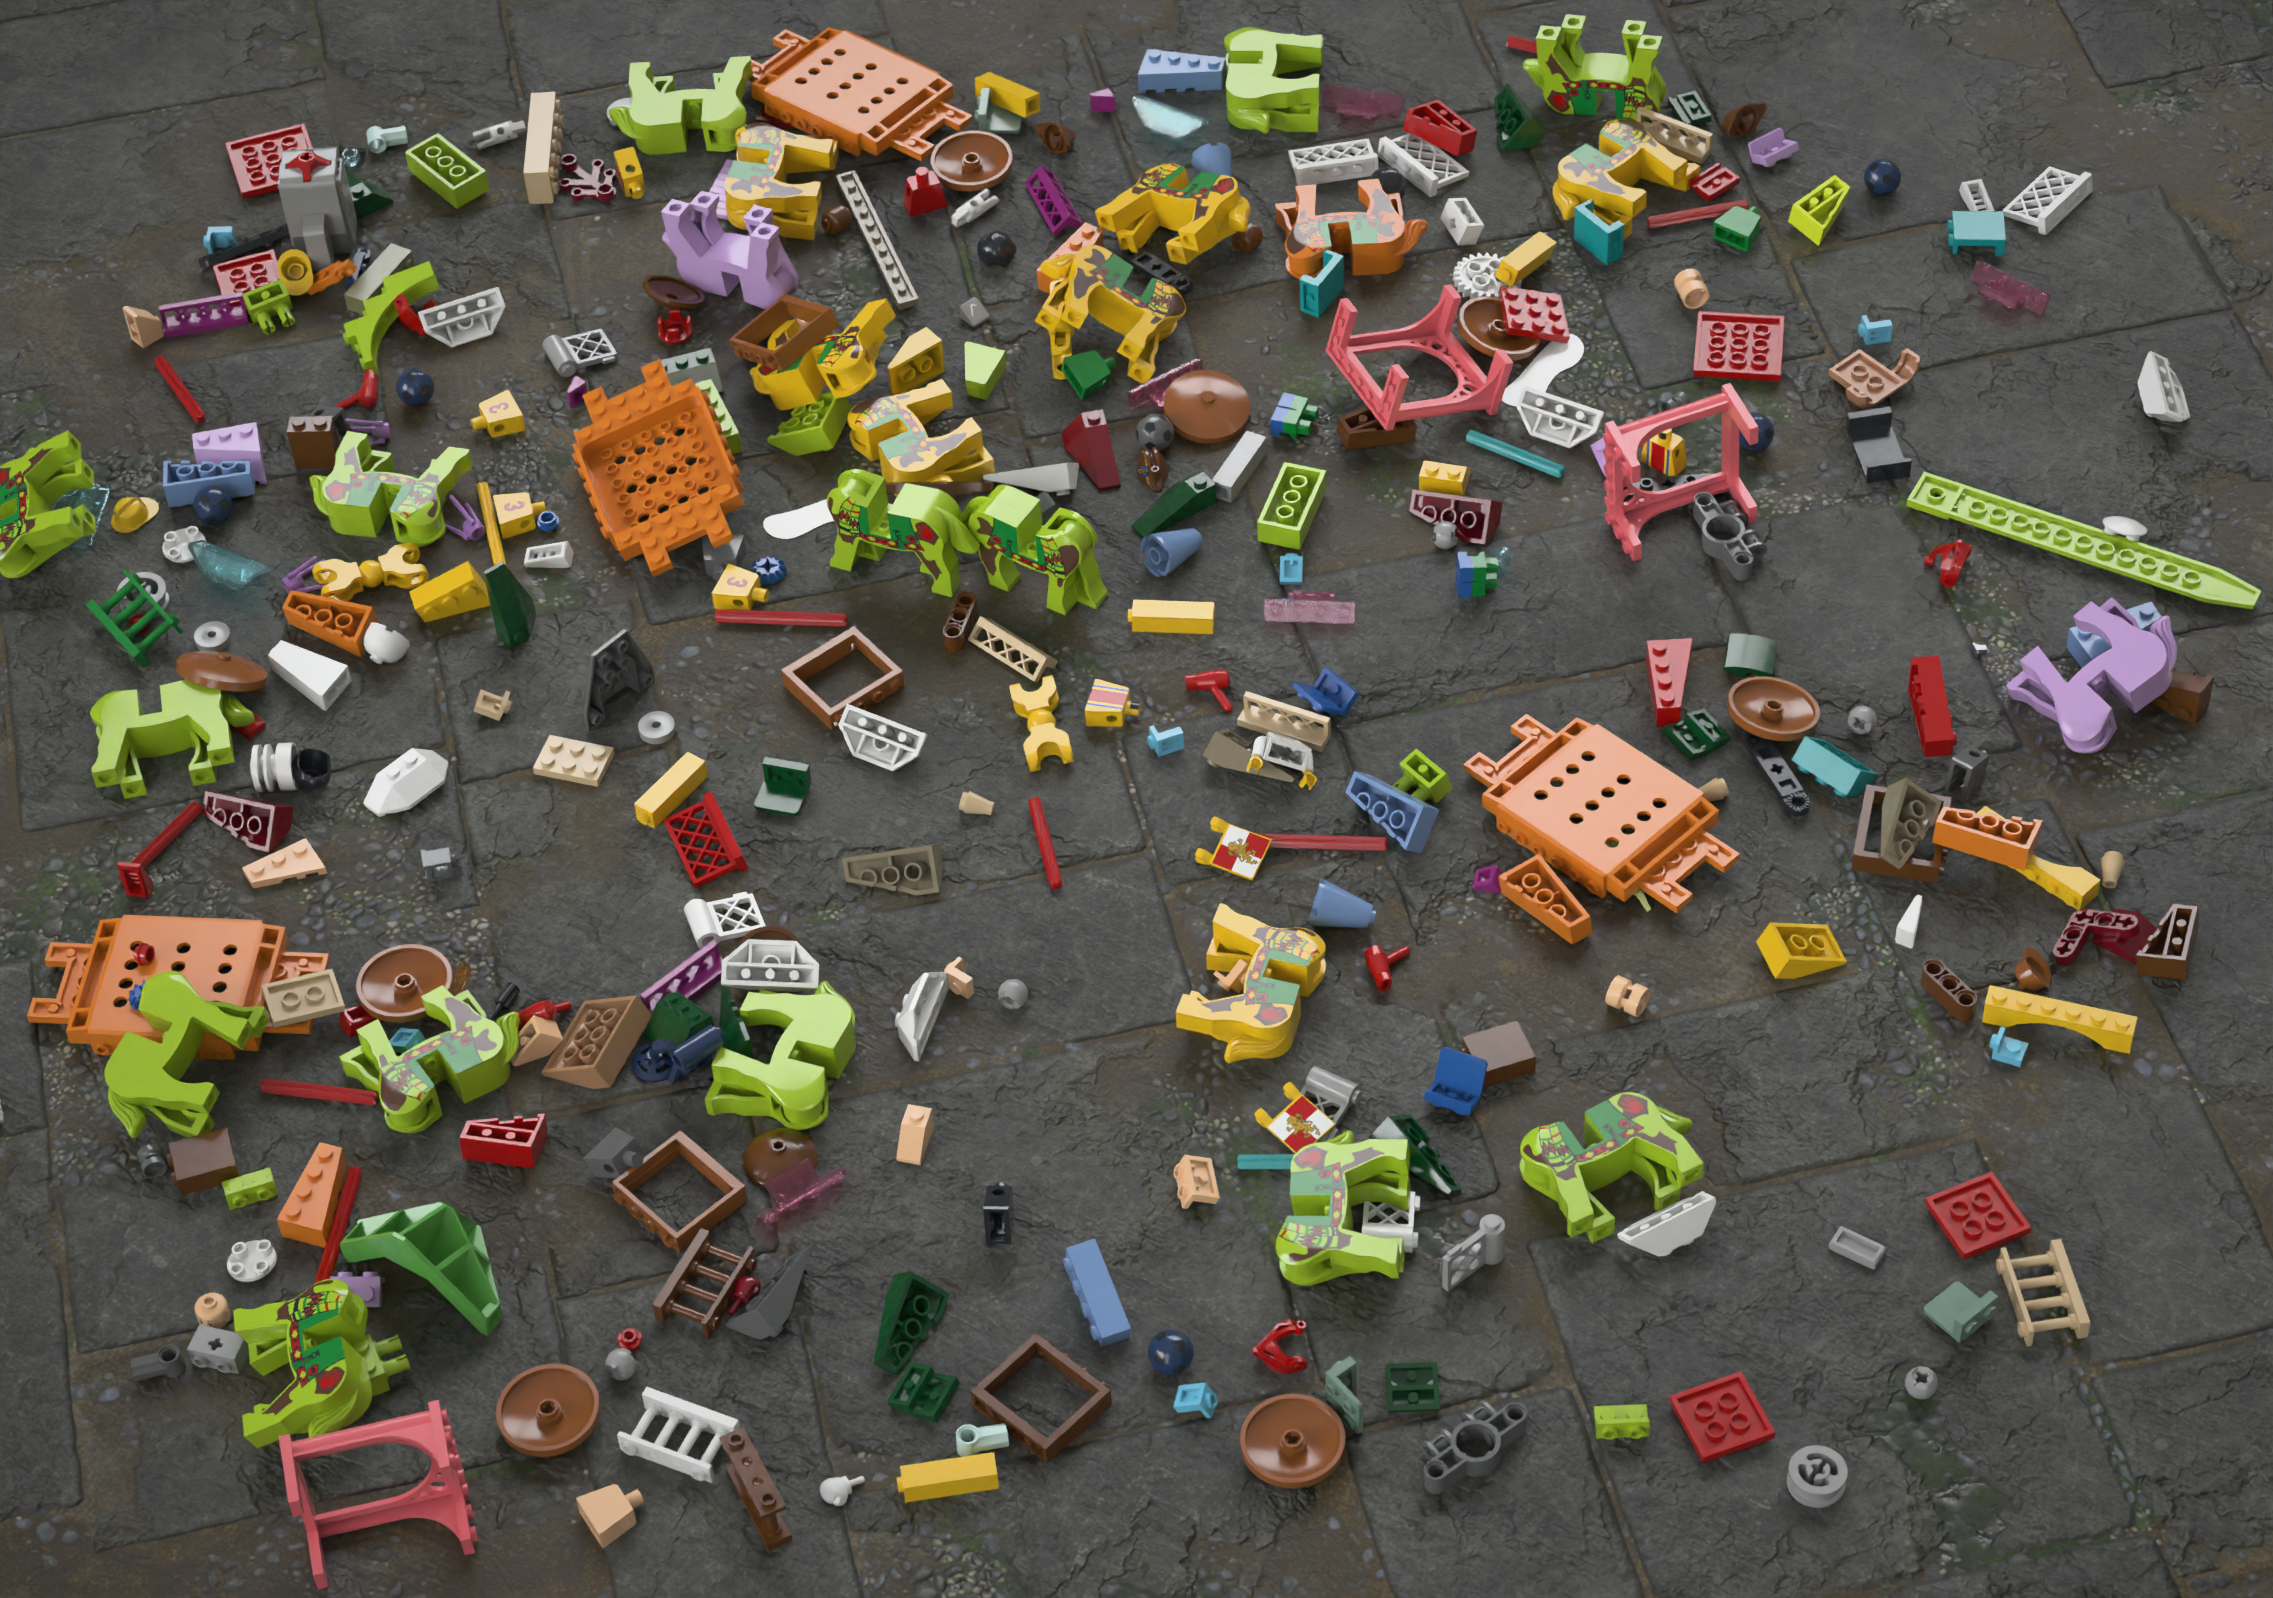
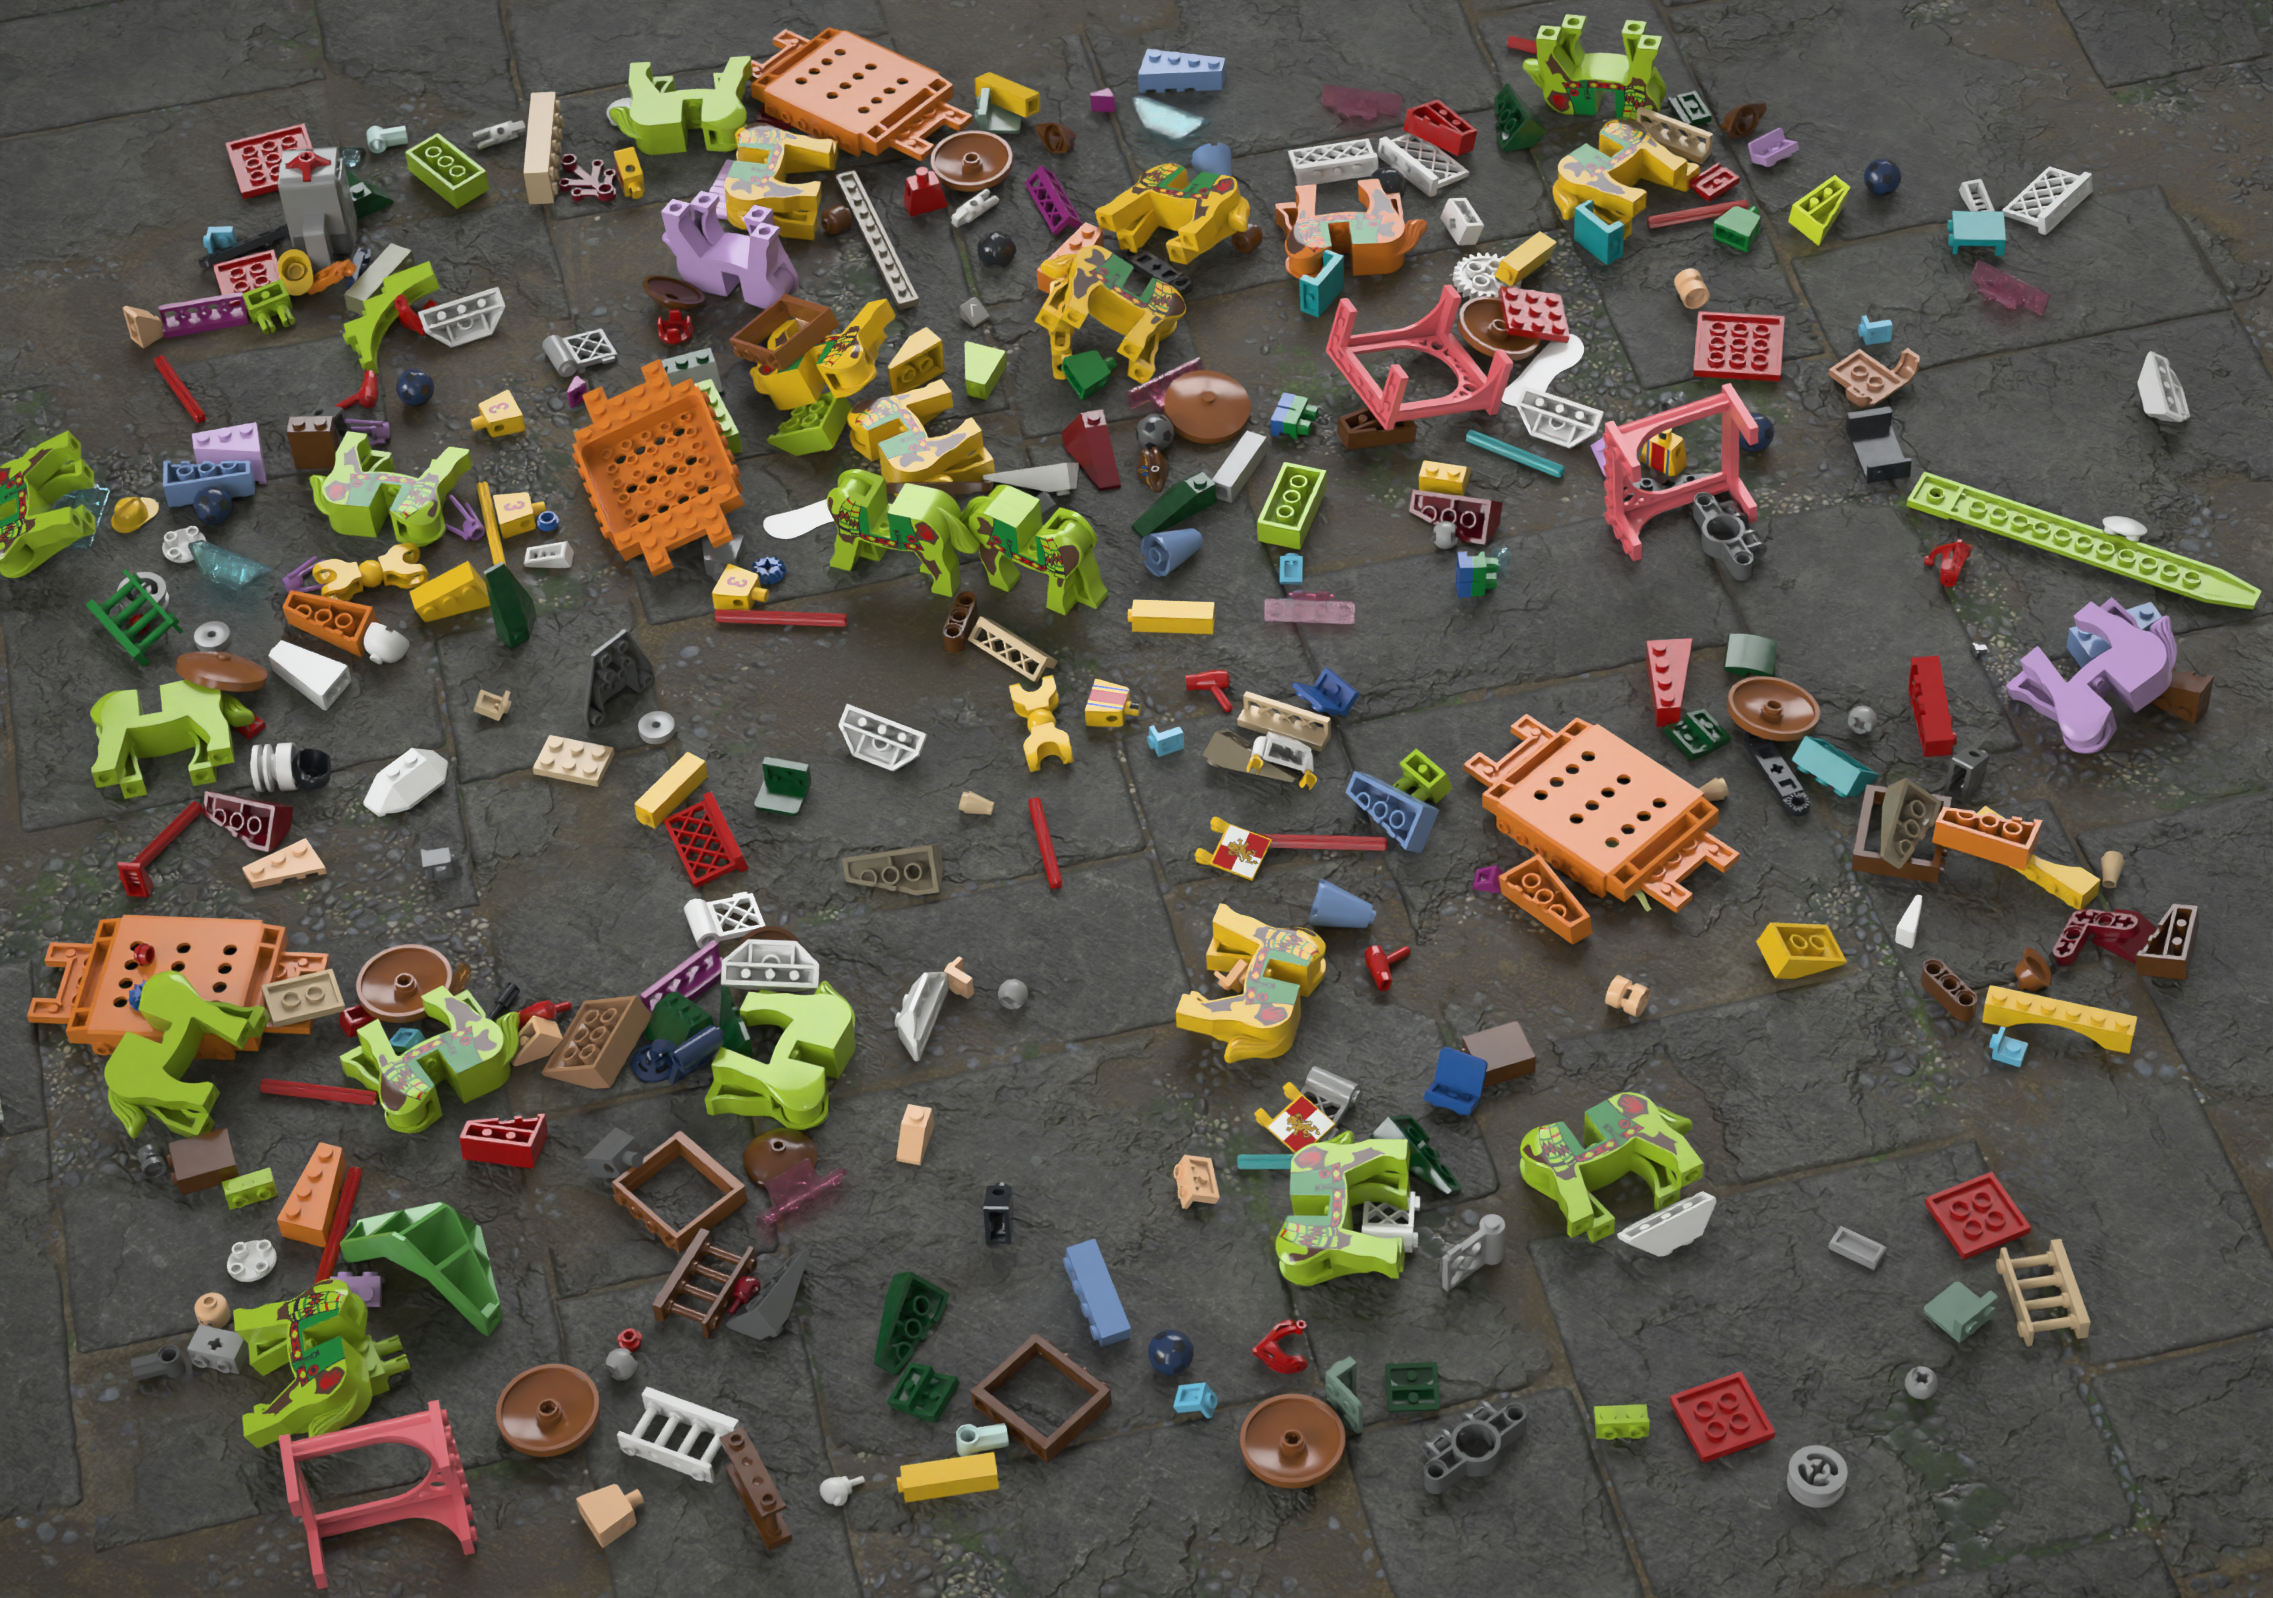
dark orange window [781,626,905,730] -> none
lime animal [1224,27,1323,134] -> none

